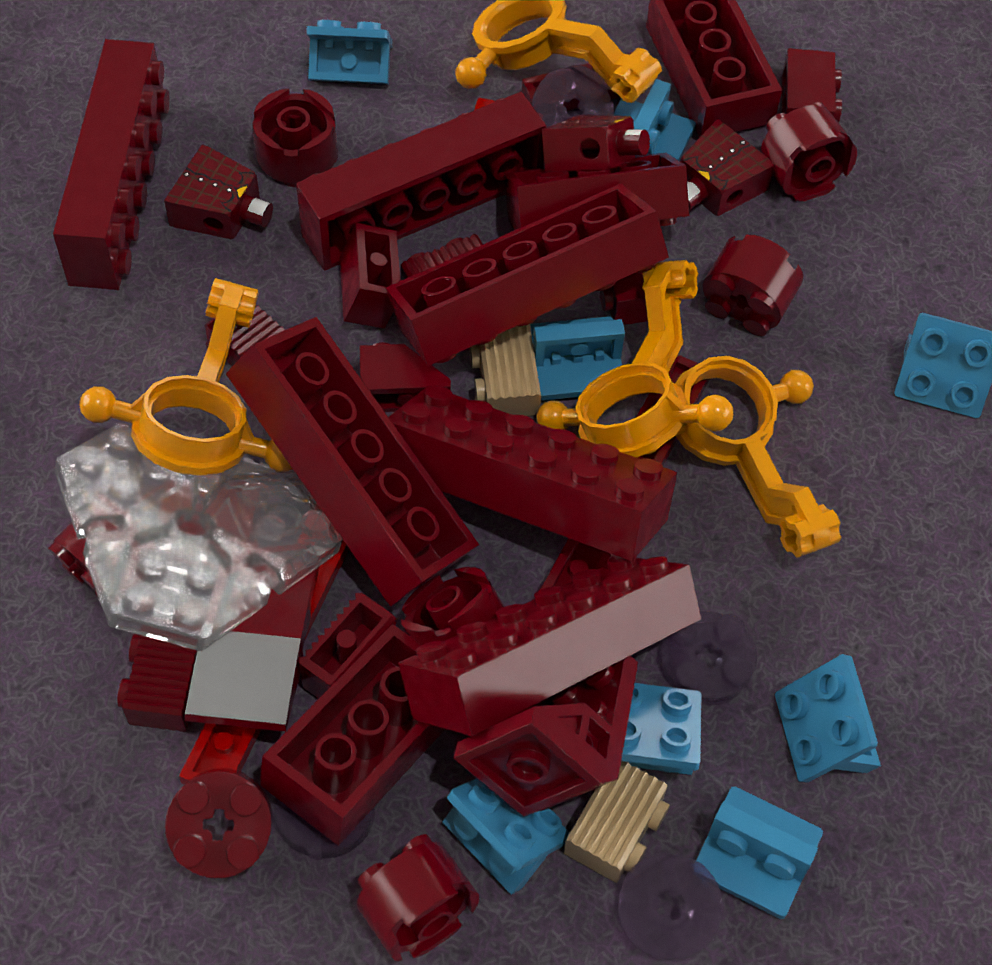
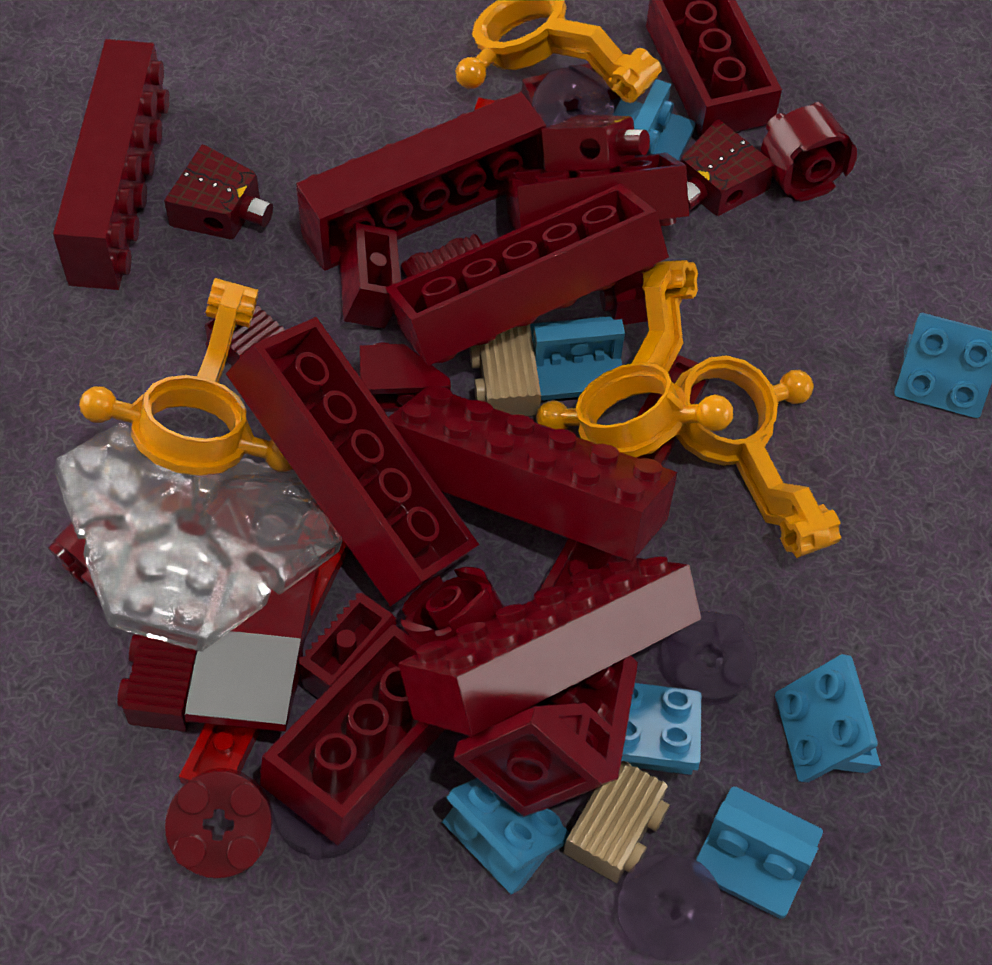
dark red brick [253,89,338,188] -> none
dark azure bracket [307,20,393,85] -> none
dark red brick [357,834,479,961] -> none
dark red brick [703,234,803,336] -> none
dark red brick [781,48,842,123] -> none

